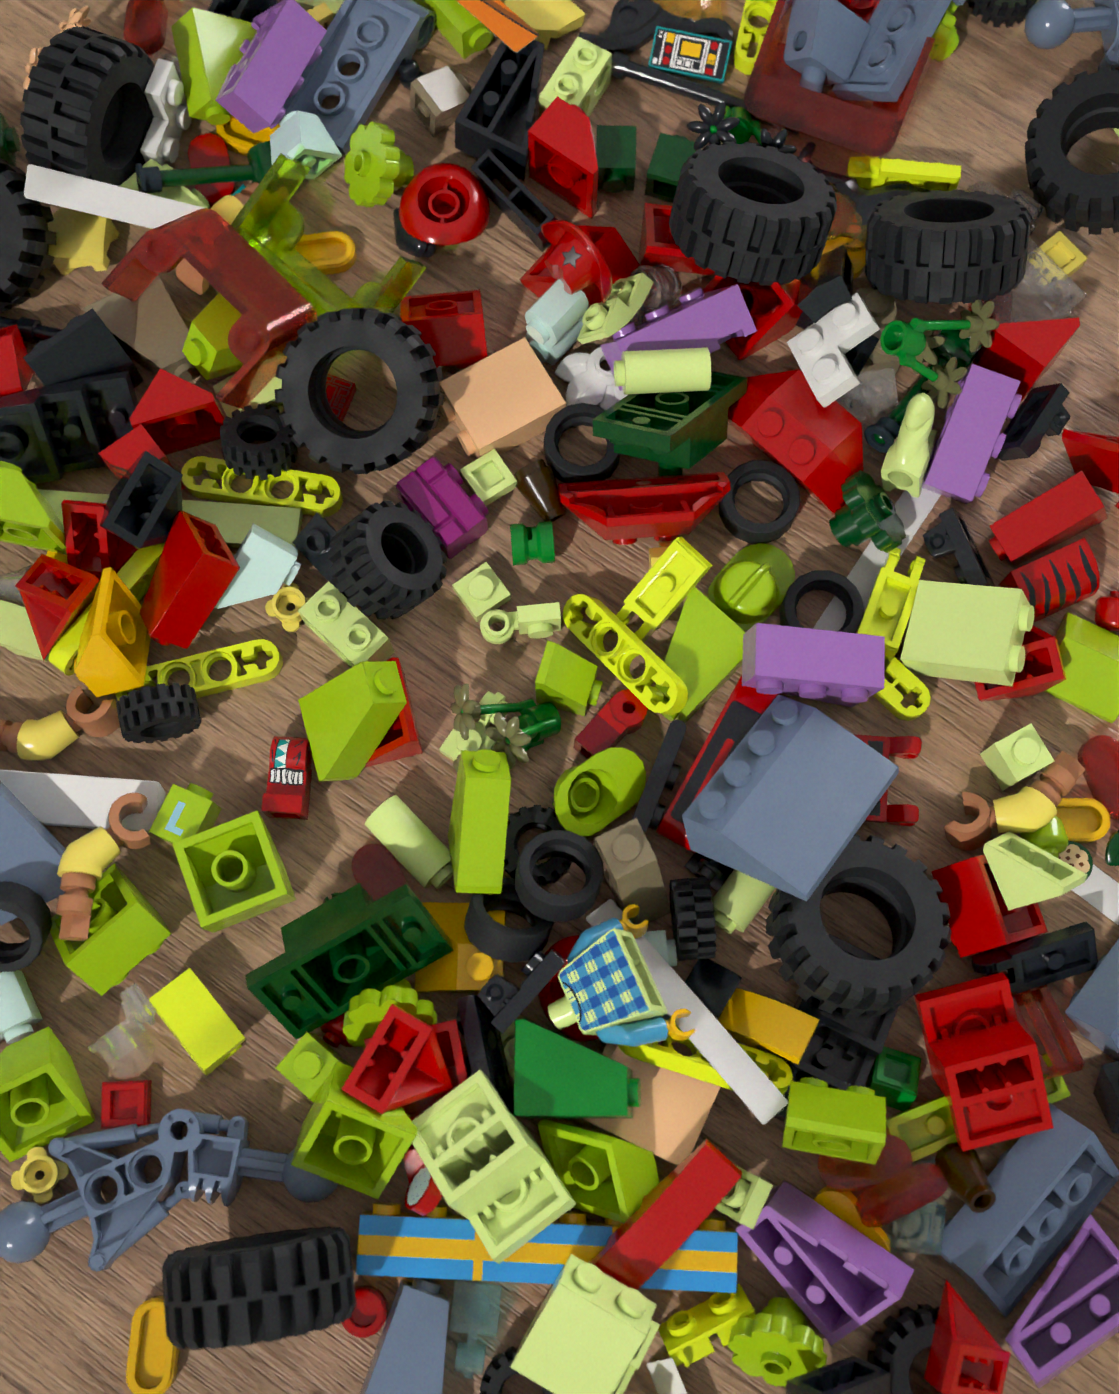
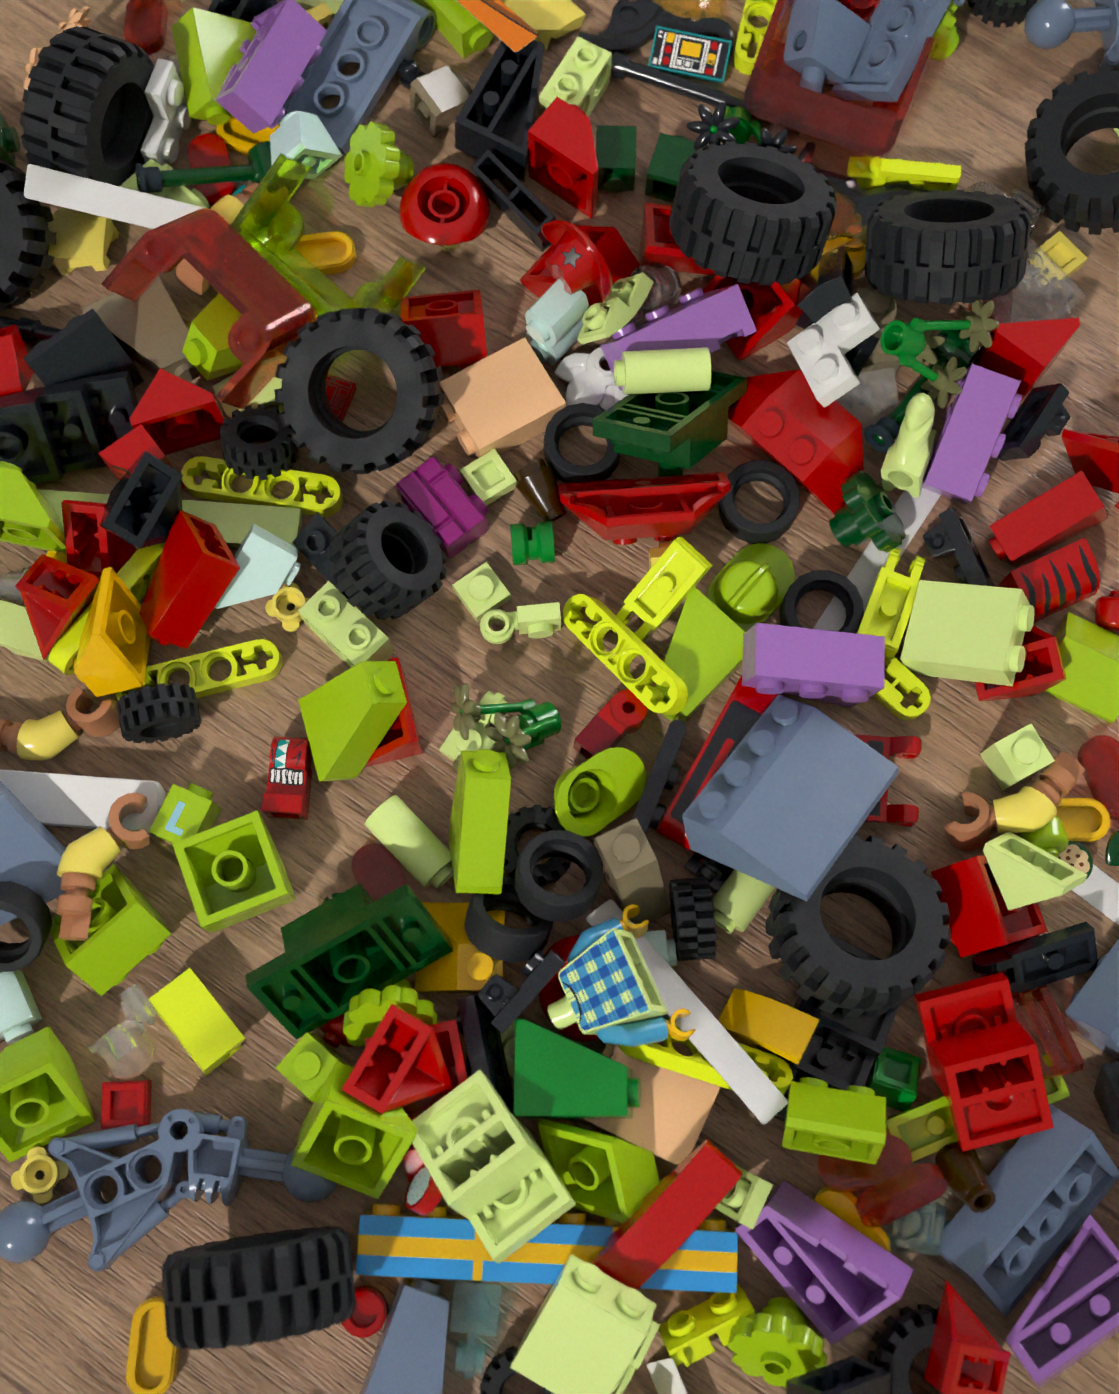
black arm [393,208,437,258] -> none
lime slope [535,641,603,717] -> none
black slope [685,959,742,1017] -> none

